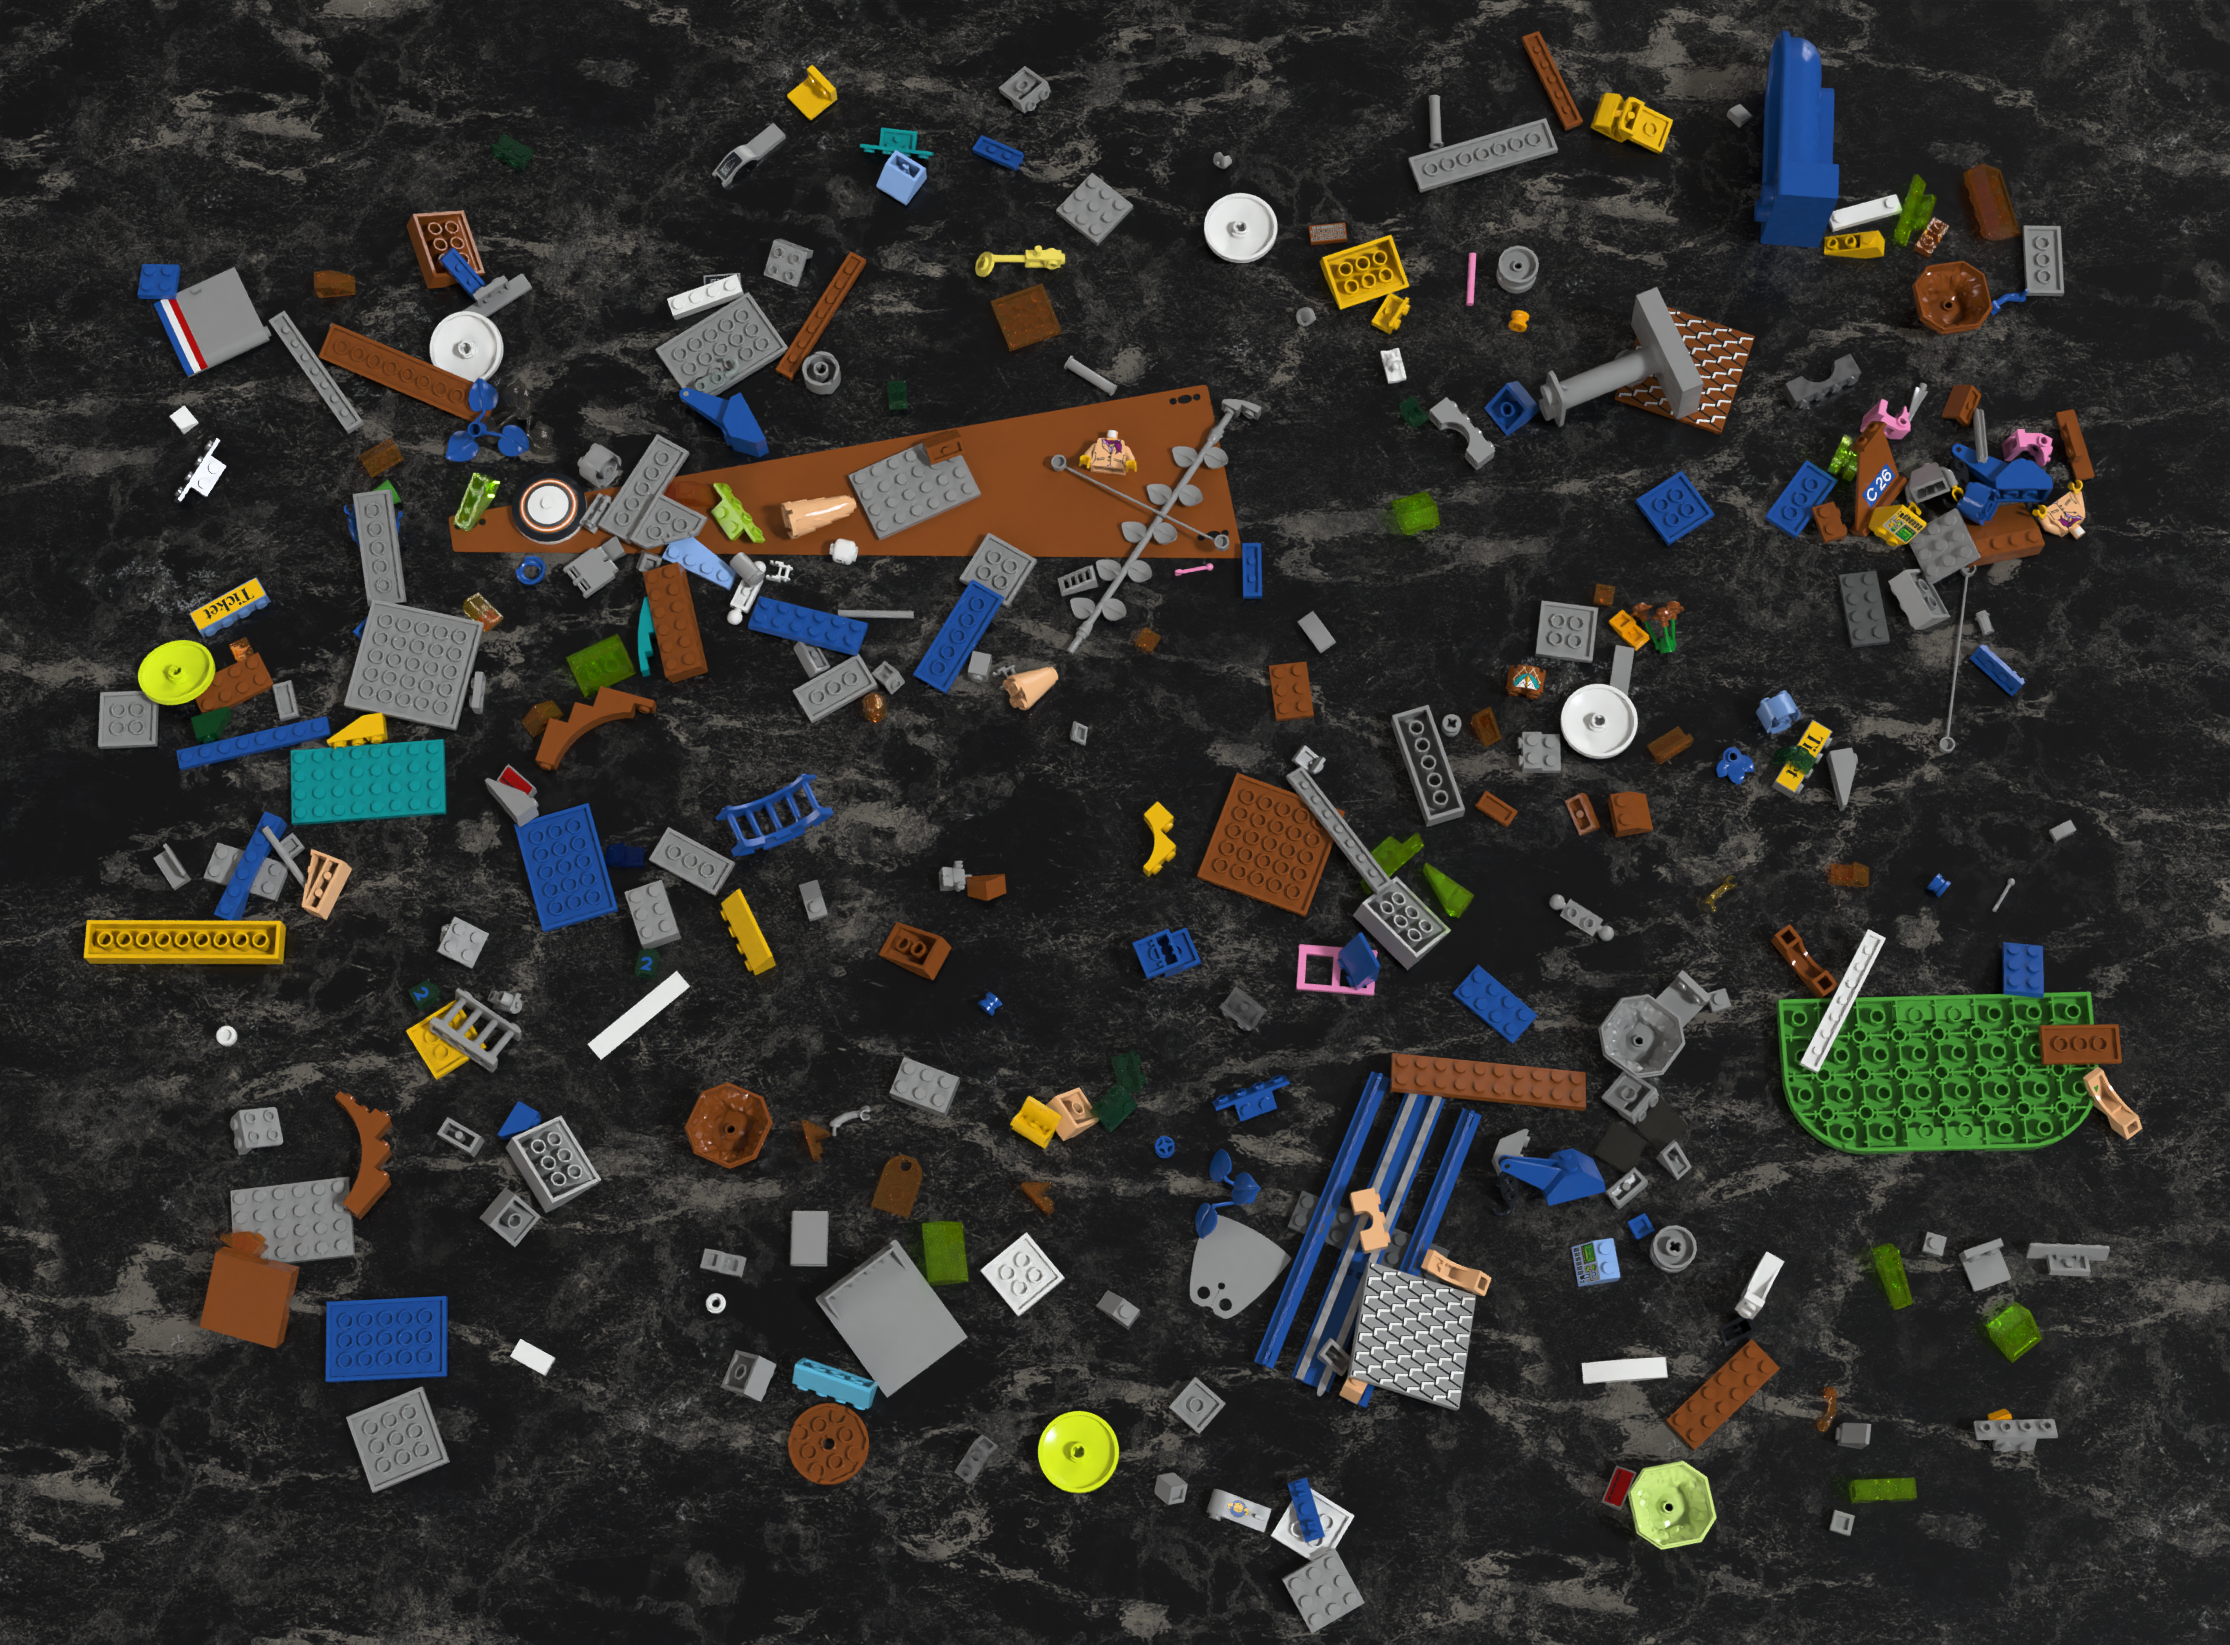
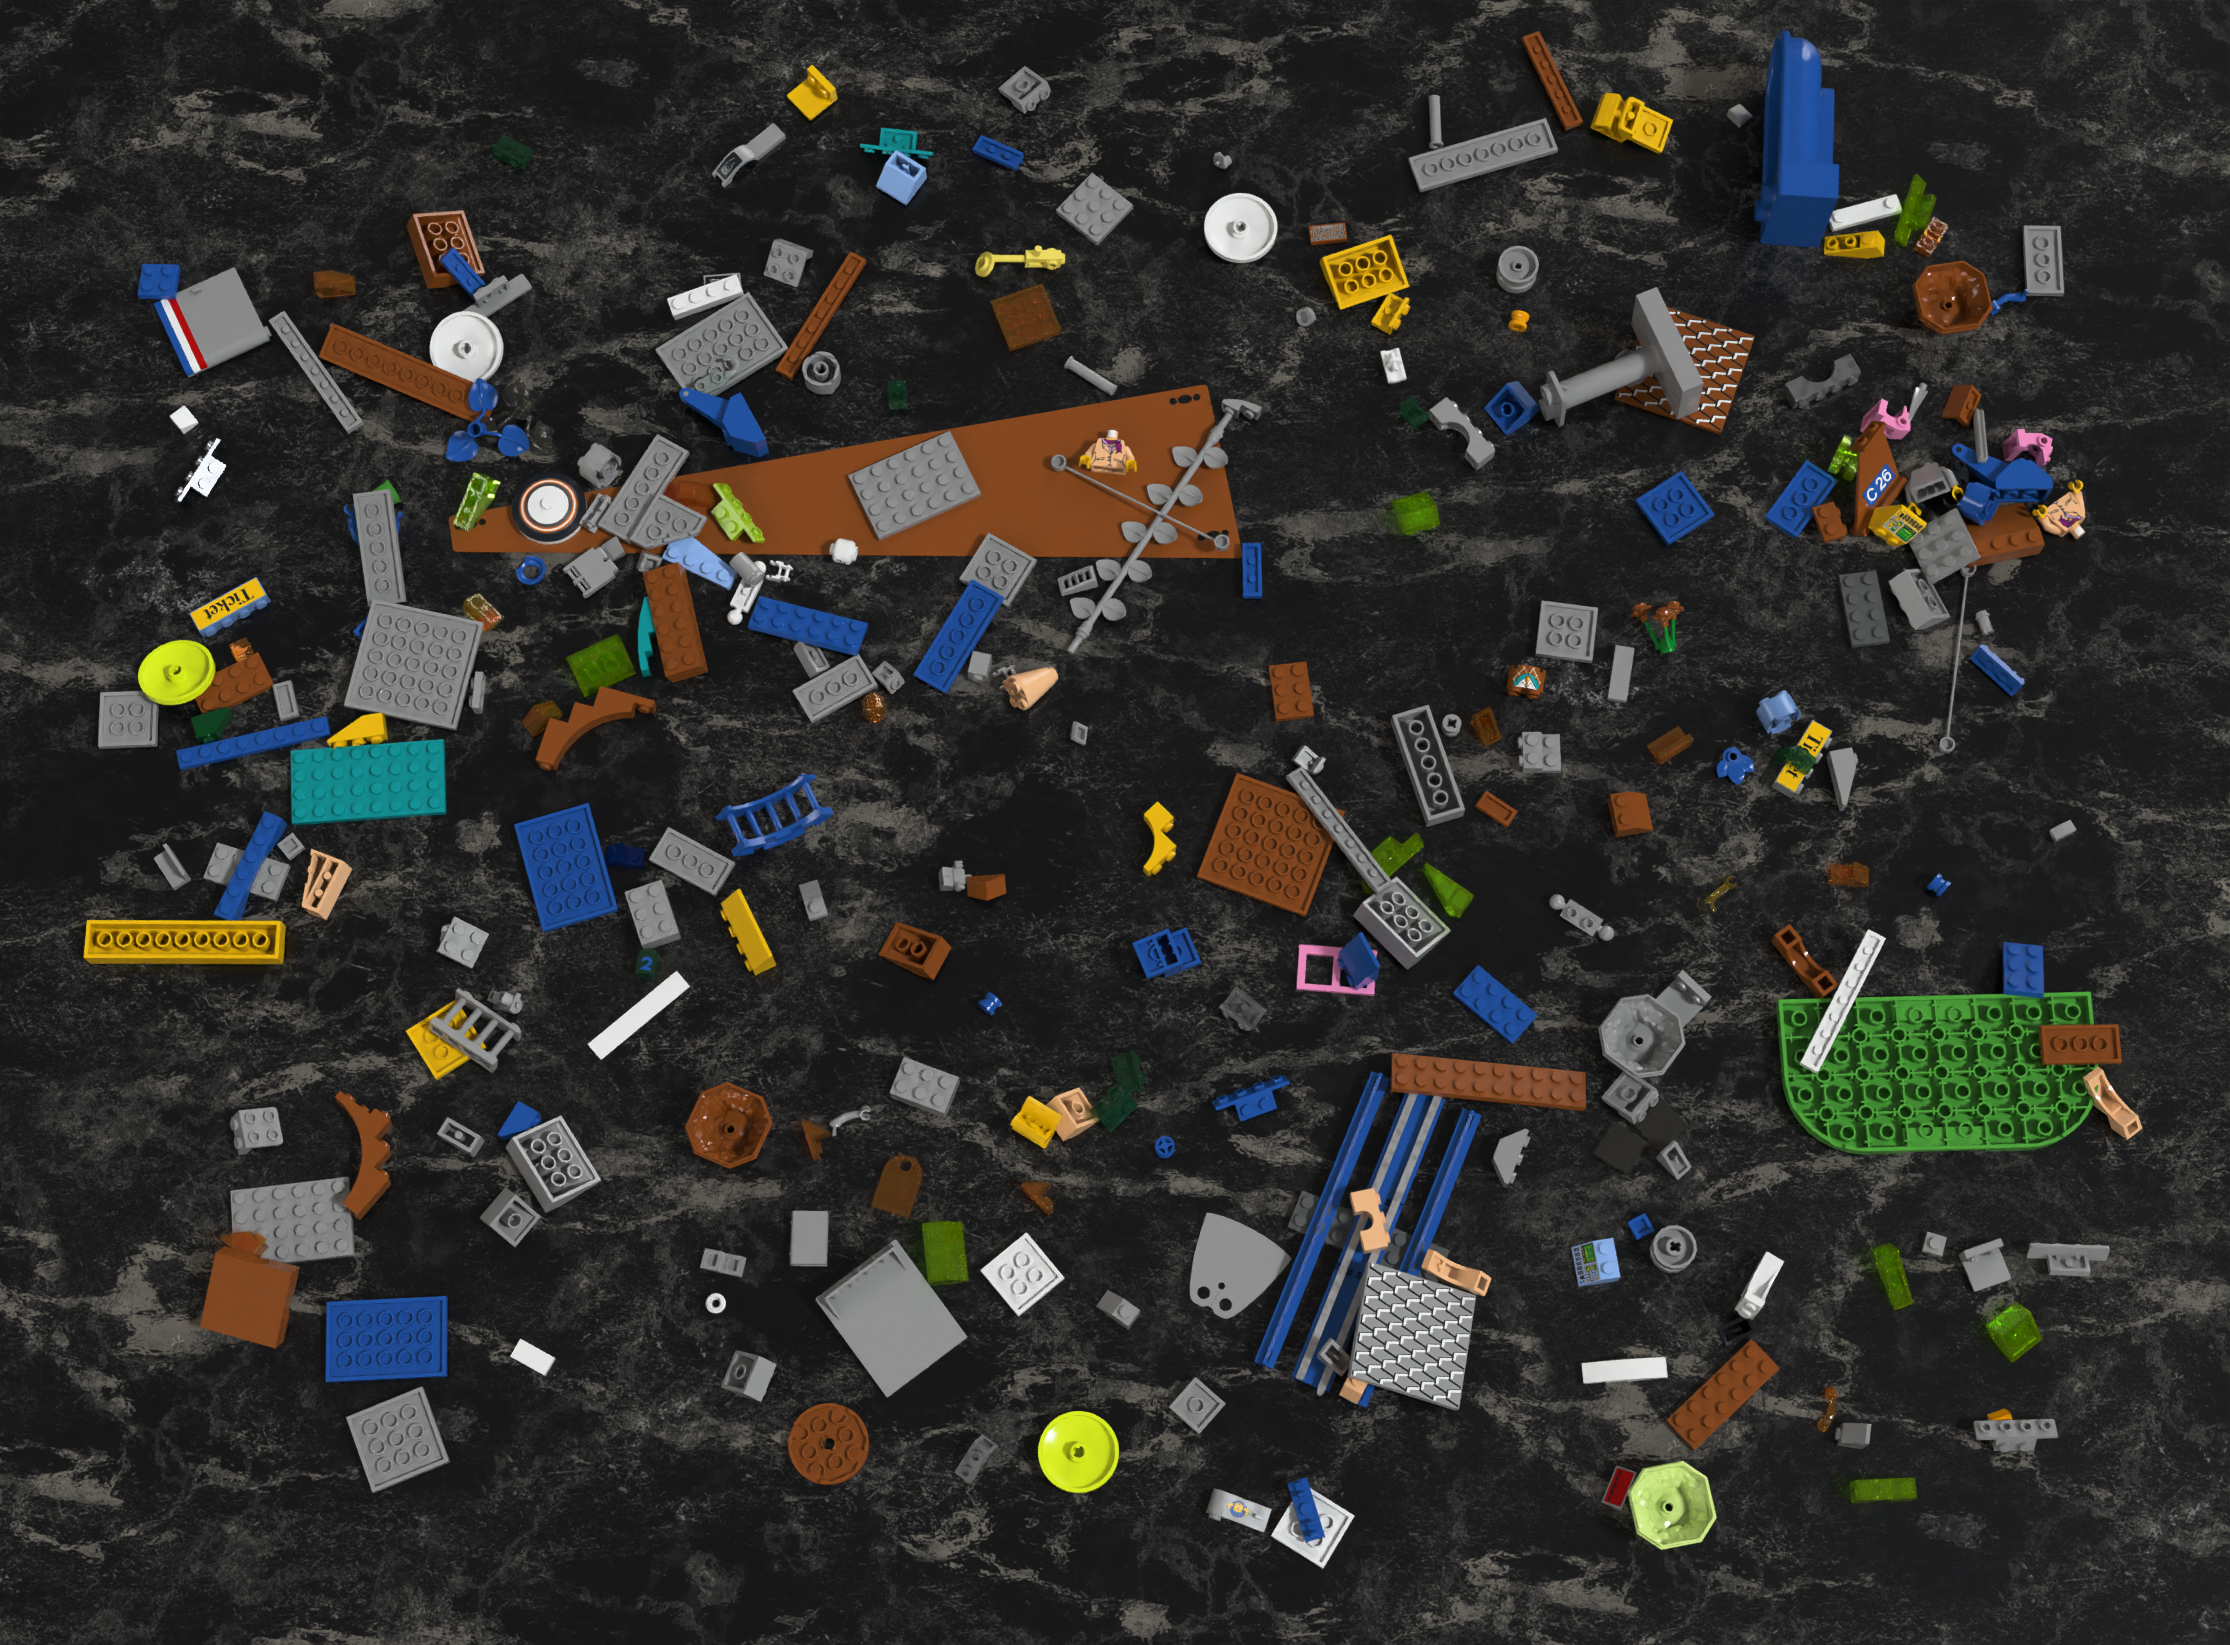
white tile [216,1026,237,1046] -> none
light grey bar [262,826,307,889] -> none
clear orange panel [358,438,404,478] -> none
clear green brick [408,979,441,1011] -> none
light grey slope [485,778,539,827] -> none
red slope [496,764,537,798] -> none
light nougat cone [781,495,856,539] -> none
medium azure slope [792,1357,878,1410] -> none
light grey bar [838,610,914,618] -> none
dark orange panel [922,429,966,465] -> none
clear orange plate [1135,627,1161,653] -> none
light grey panel [1154,1473,1188,1505] -> none
bright pink hinge [1174,563,1213,576] -> none
blue plant [1195,1149,1261,1239] -> none
light grey plate [1282,1548,1365,1633] -> none
light grey slope [1298,611,1336,653] -> none
bright pink bar [1466,253,1476,306] -> none
blue slope [1493,1148,1606,1217] -> none
white dish [1560,684,1638,759] -> none
dark orange slope [1565,793,1601,836] -> none
clear orange plate [1593,583,1615,606] -> none
light grey slope [1605,1167,1648,1210] -> none
light orange slope [1609,609,1650,651] -> none
light grey plate [1708,988,1731,1013] -> none
light grey plate [1829,1510,1855,1536] -> none
clear orange slope [1963,163,2021,241] -> none
light grey hinge [1992,878,2015,912] -> none
dark orange bracket [2056,409,2095,481] -> none

